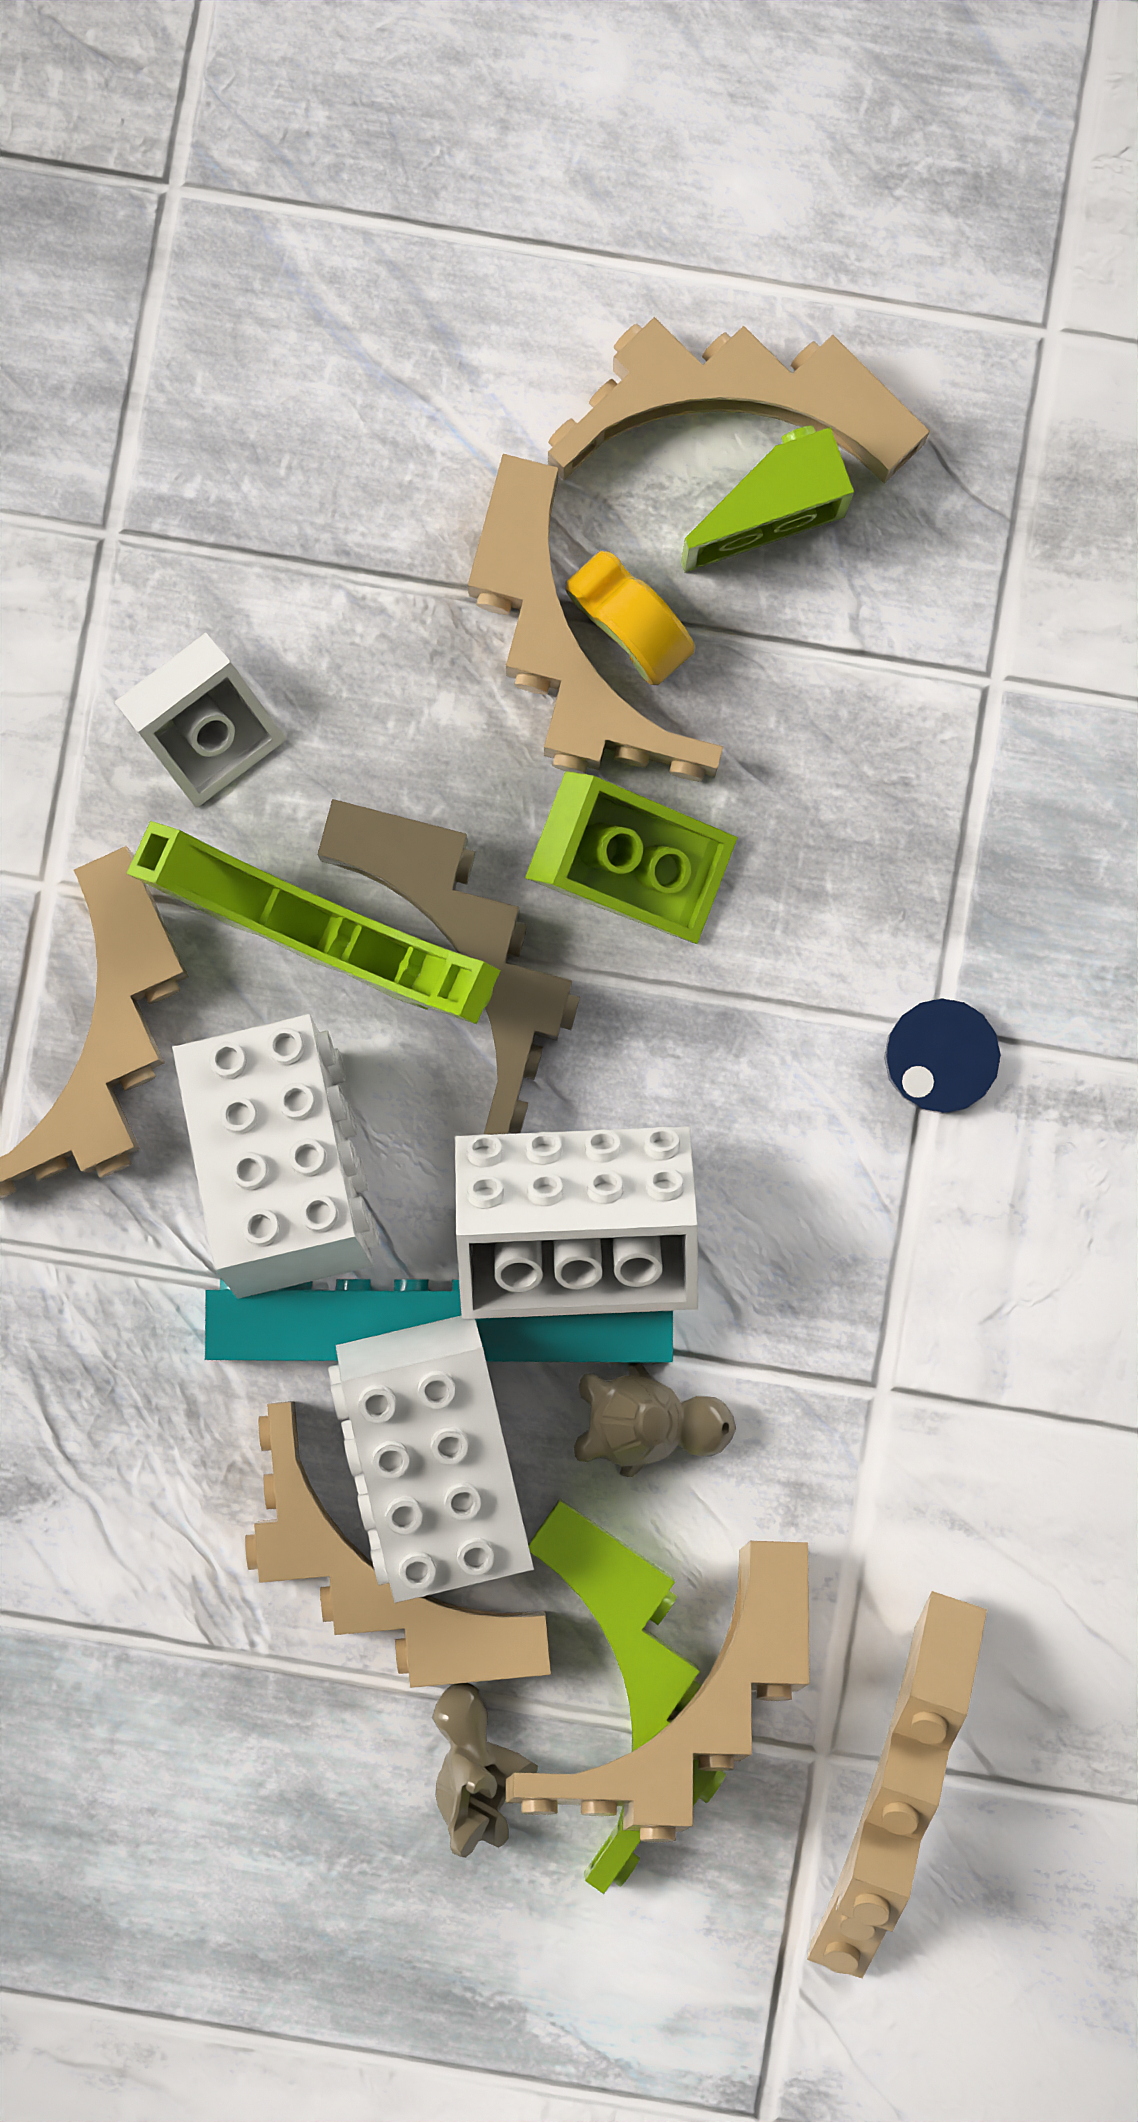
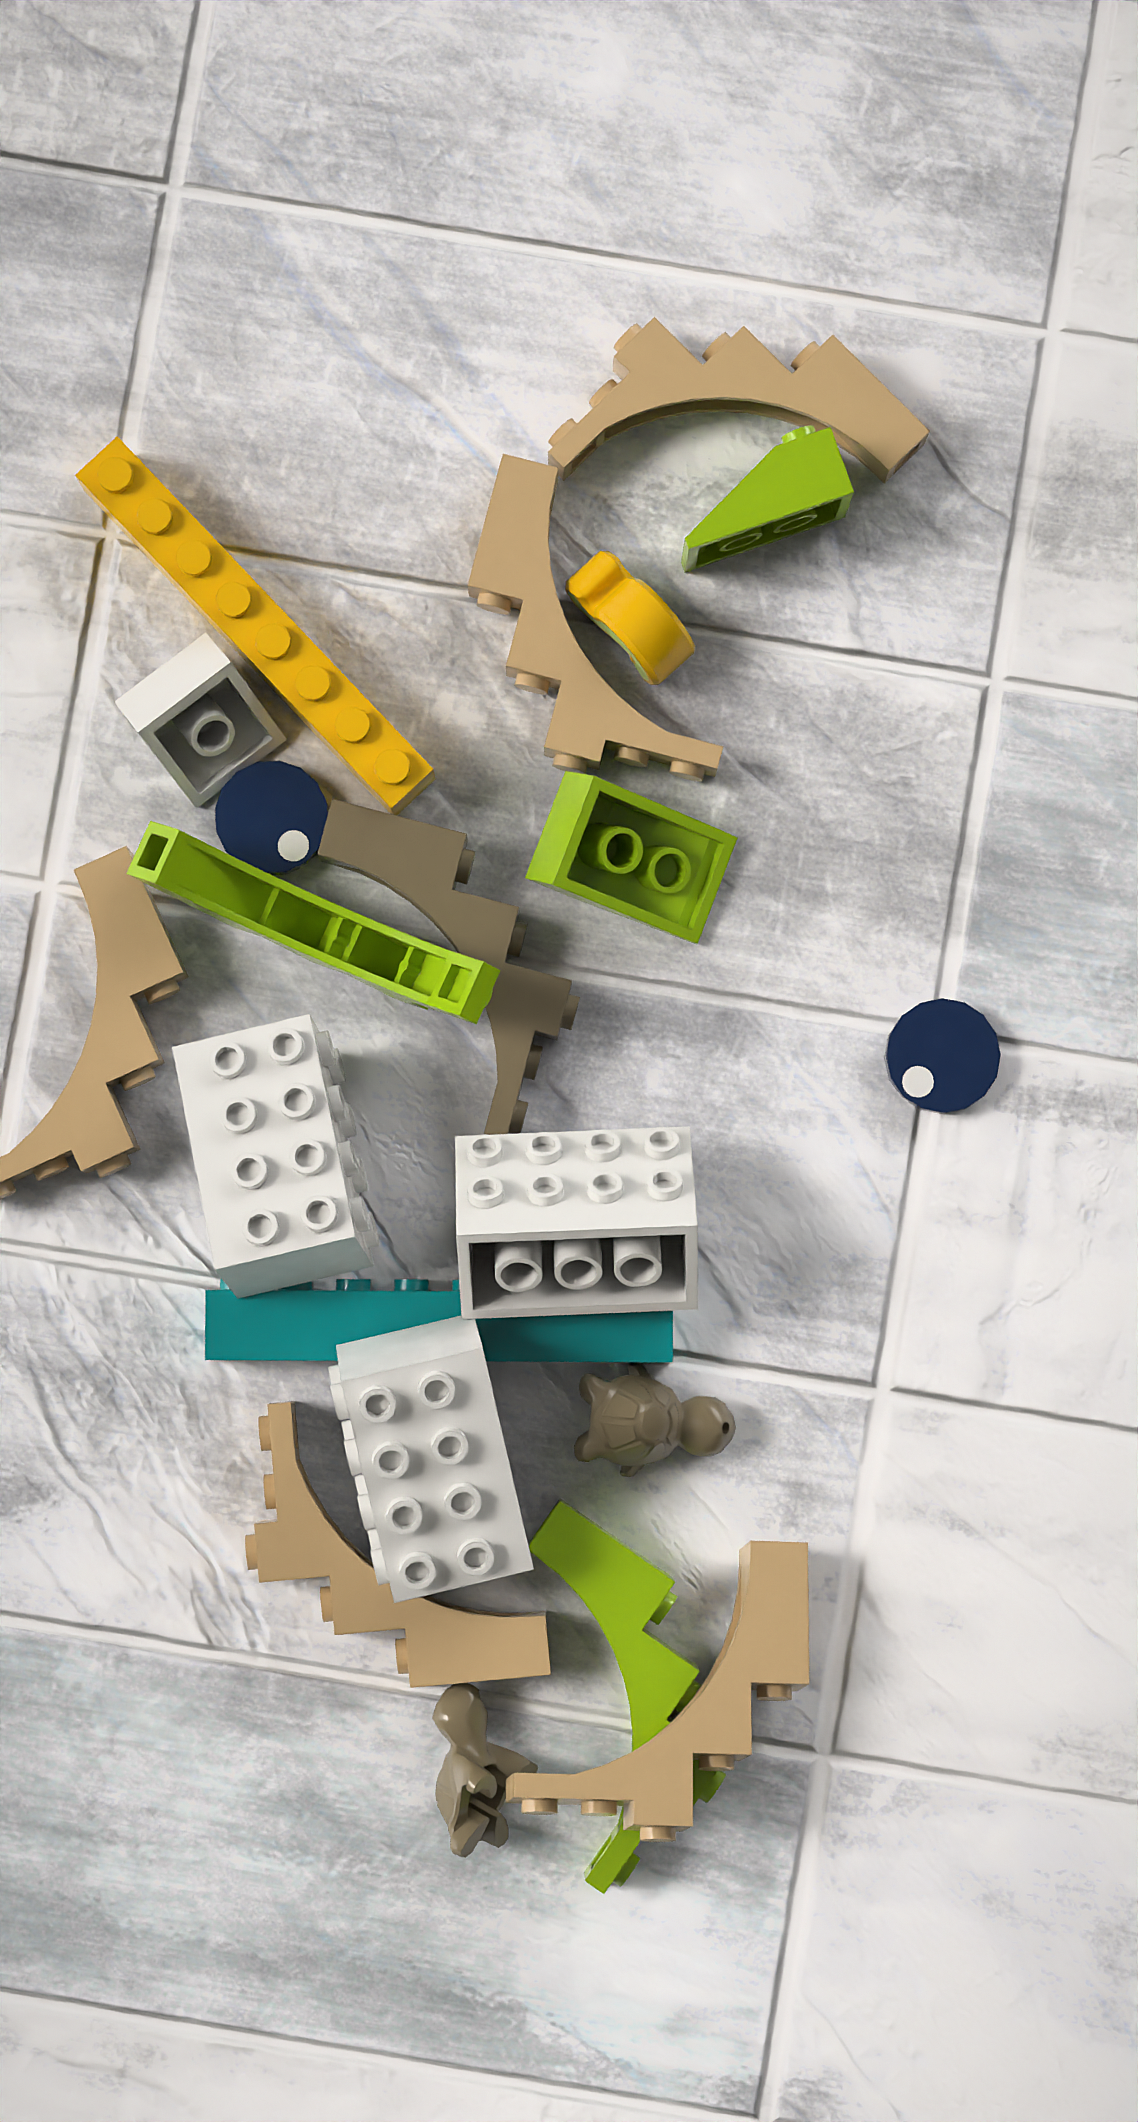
tan arch [807,1591,987,1979] -> none
none -> yellow brick [75,436,436,815]
none -> dark blue tile [215,760,329,875]

